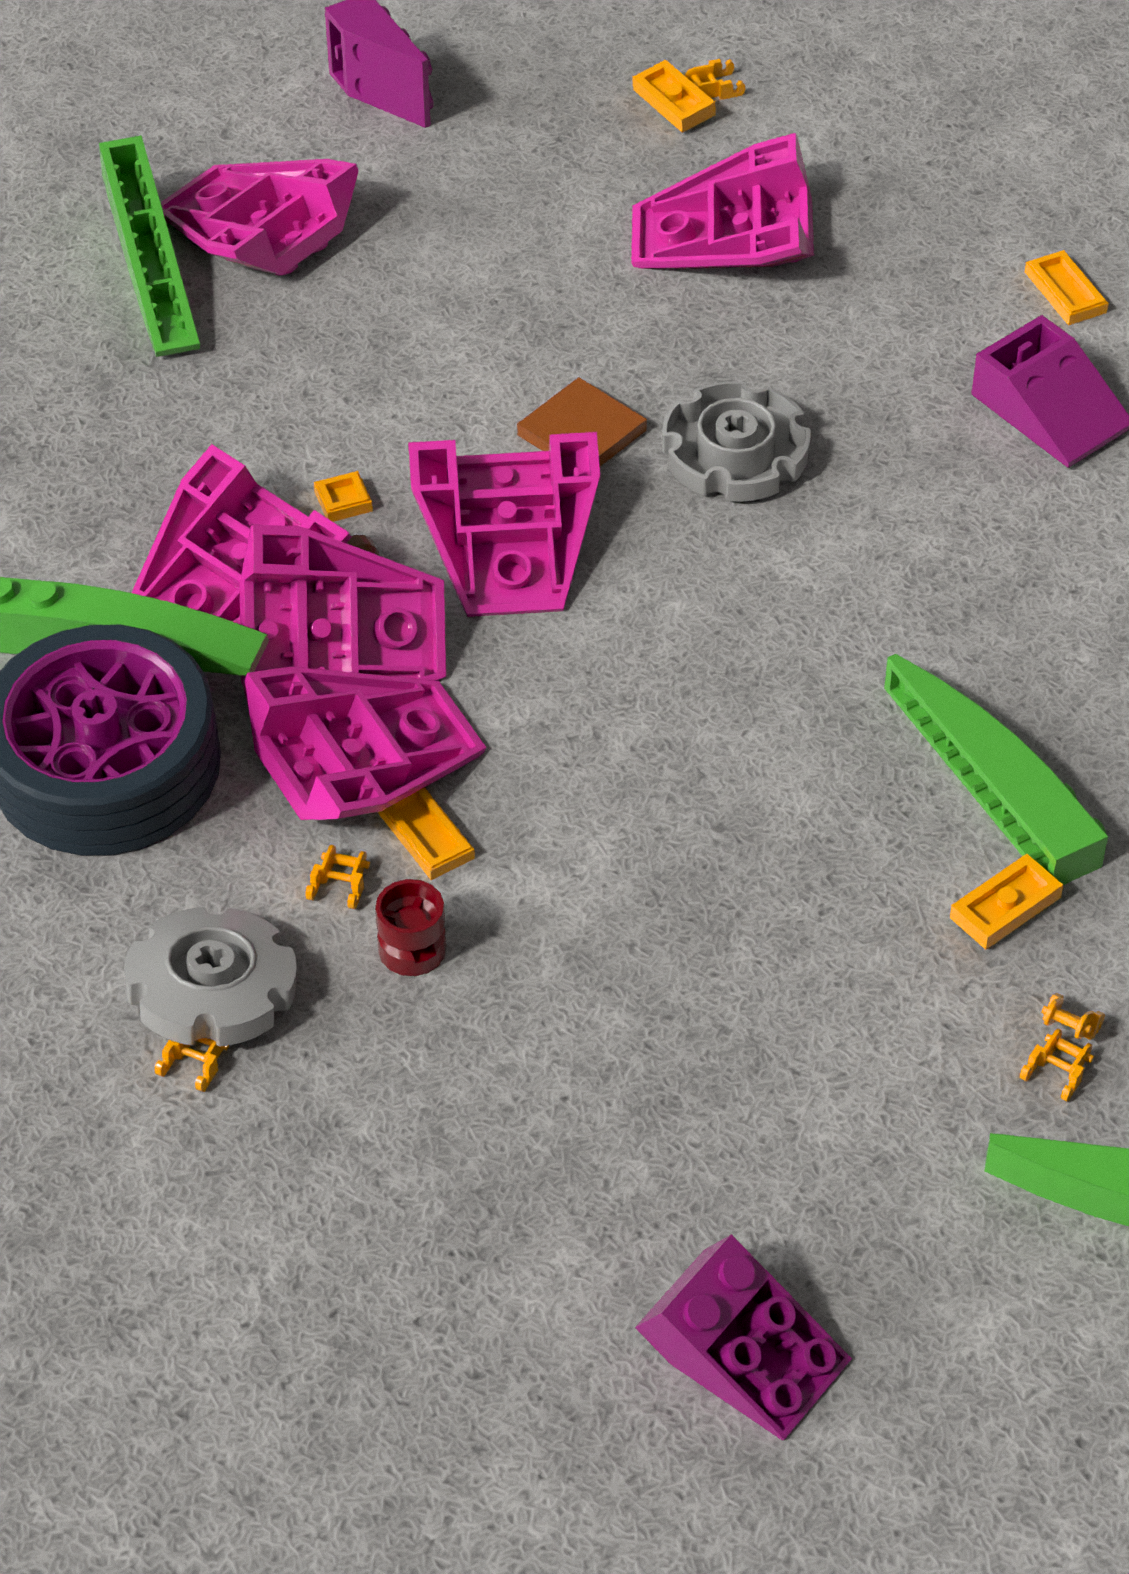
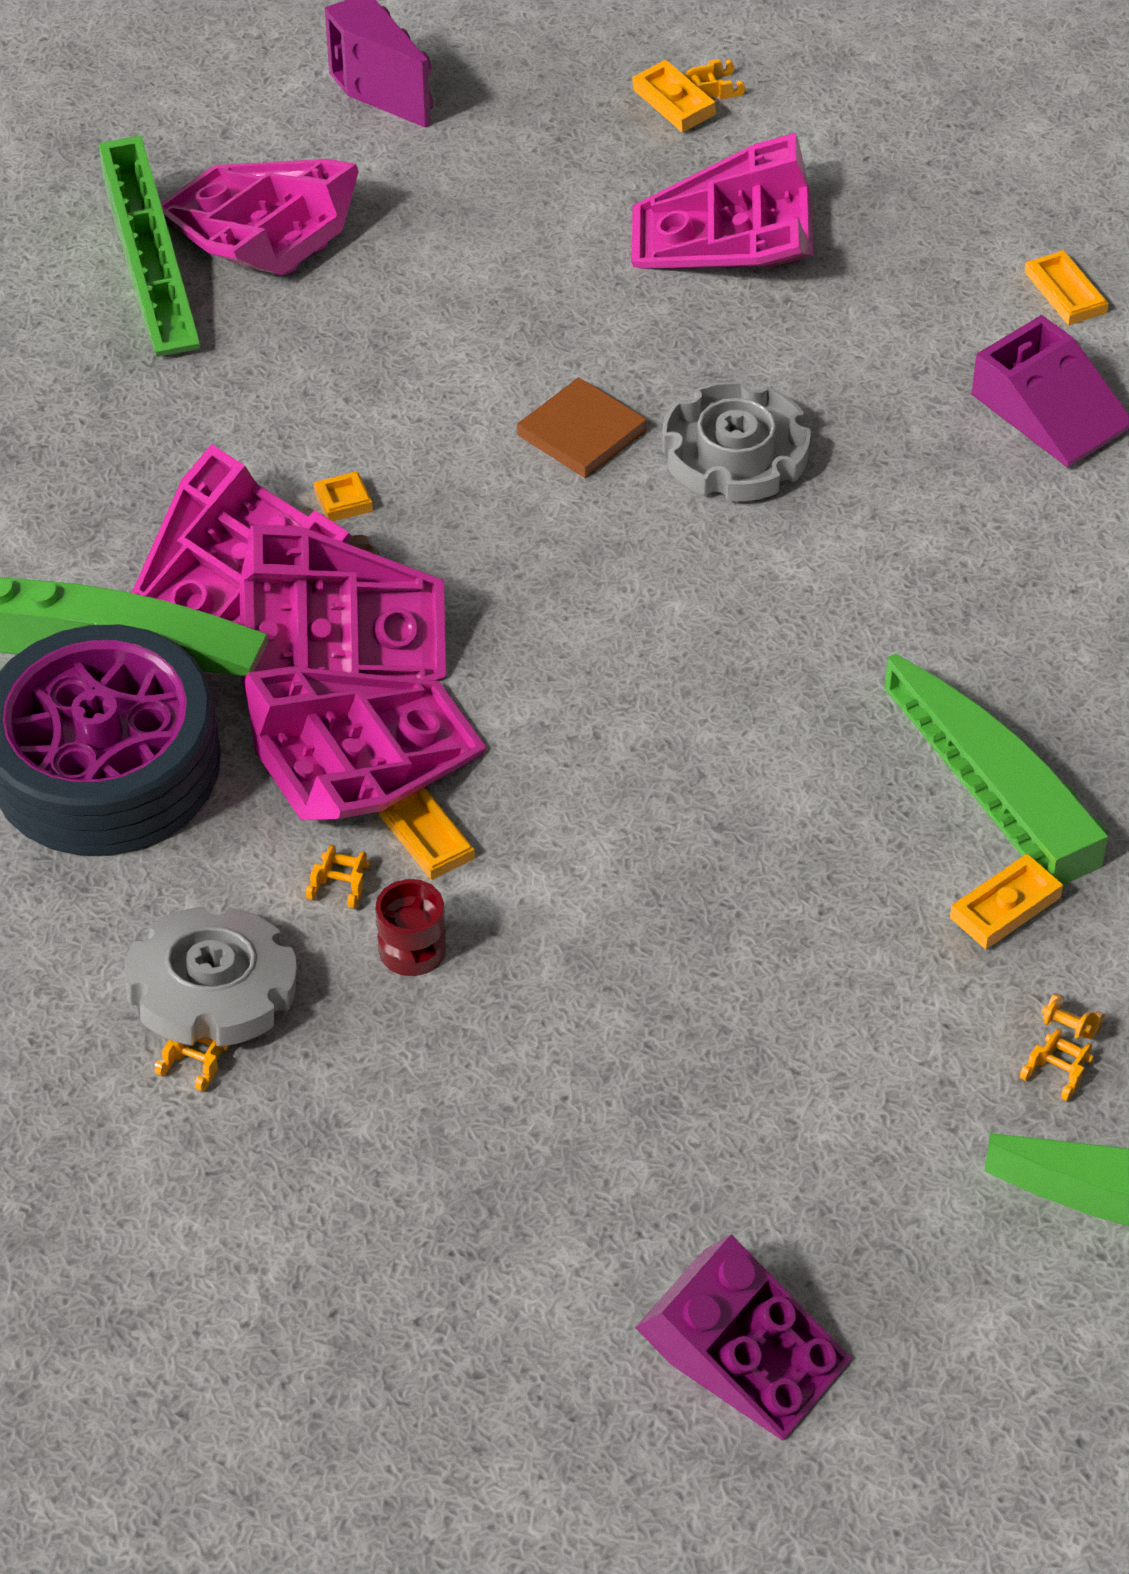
dark pink wedge [408,432,600,617] -> none

